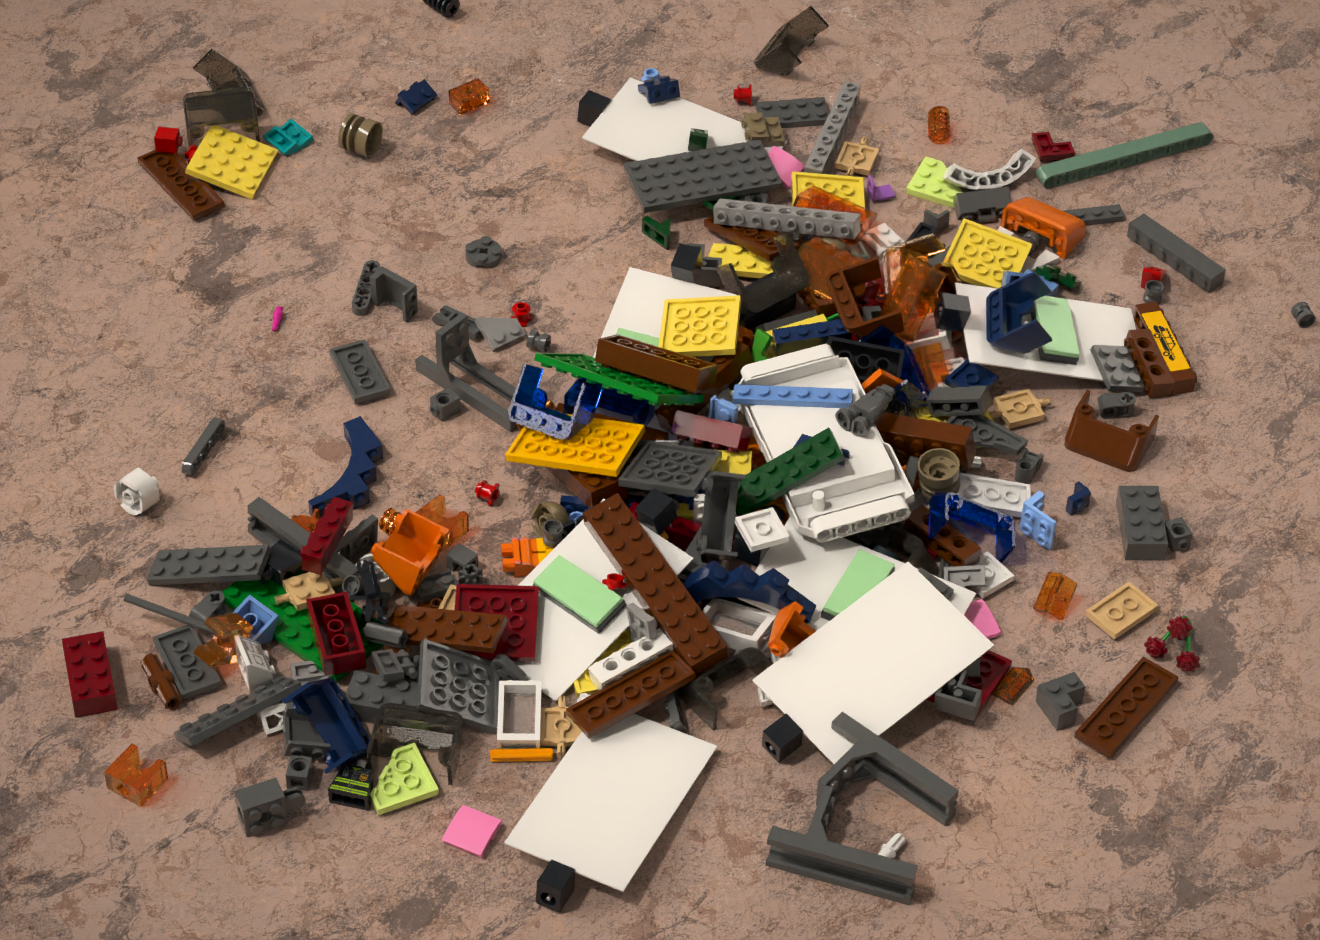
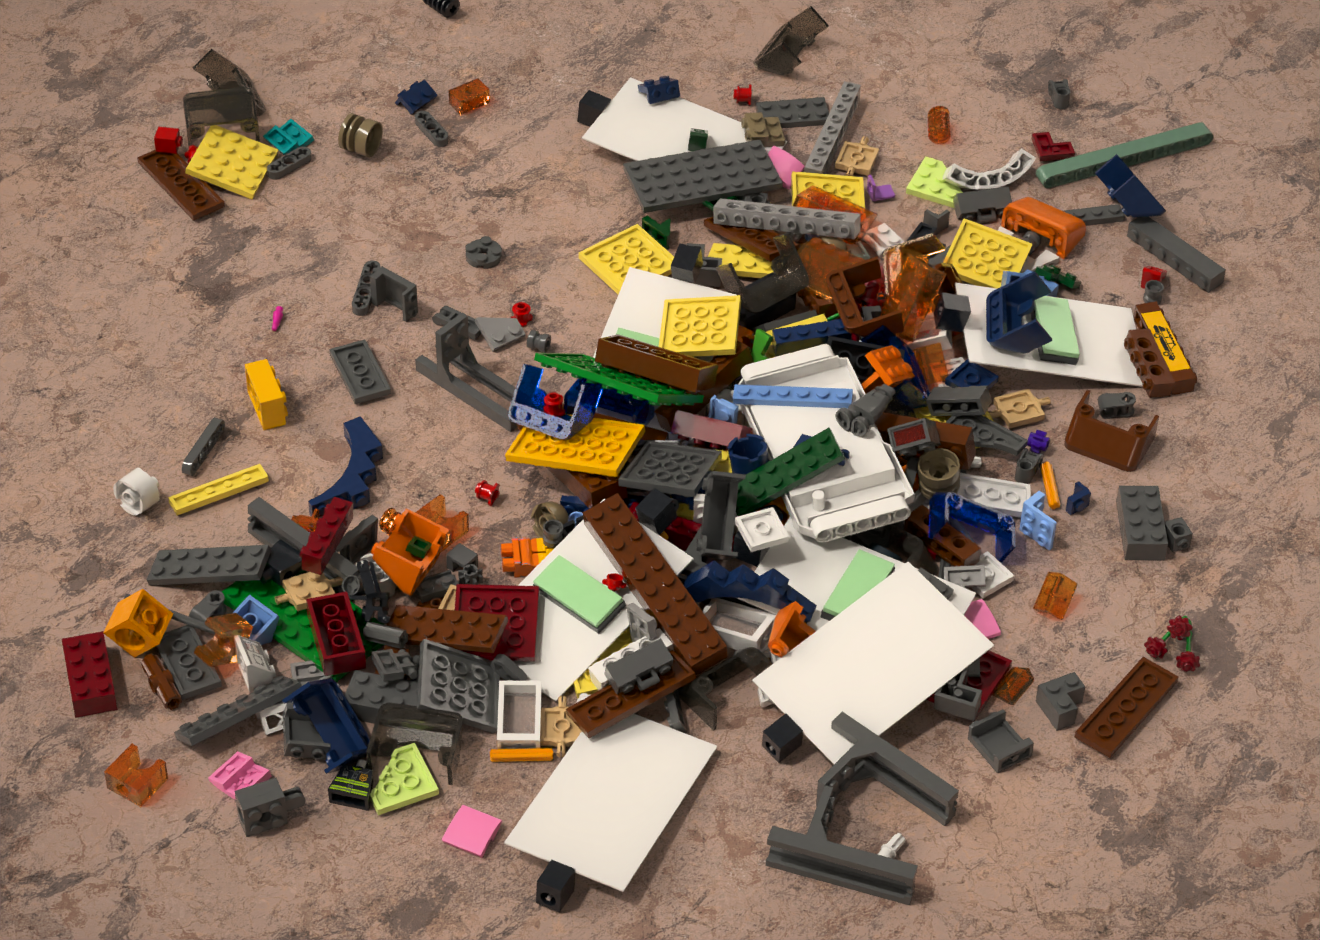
dark grey brick [285,755,313,791] -> none
dark grey brick [430,387,461,422] -> none
light blue plate [641,68,661,82] -> none
tan plate [1085,582,1158,640] -> none
dark grey plate [1090,345,1145,392] -> none
dark grey wheel [1291,302,1316,328] -> none
none -> light orange brick [103,589,173,658]
none -> light yellow plate [168,464,269,515]
none -> bright pink slope [208,751,272,800]
none -> yellow brick [244,359,288,430]
none -> dark grey beam [267,147,311,180]
none -> dark green plate [405,536,432,559]
none -> dark grey beam [415,111,449,147]
none -> red brick [543,392,565,418]
none -> light yellow plate [579,224,674,294]
none -> dark grey piece [604,638,674,694]
none -> dark blue cylinder [728,434,769,475]
none -> orange plate [865,345,915,386]
none -> dark grey piece [887,418,941,458]
none -> dark grey panel [968,709,1034,773]
none -> dark purple gear [1027,430,1050,454]
none -> light orange axle [1040,461,1060,510]
none -> dark grey piece [1048,79,1070,109]
none -> dark blue windscreen [1095,154,1166,218]

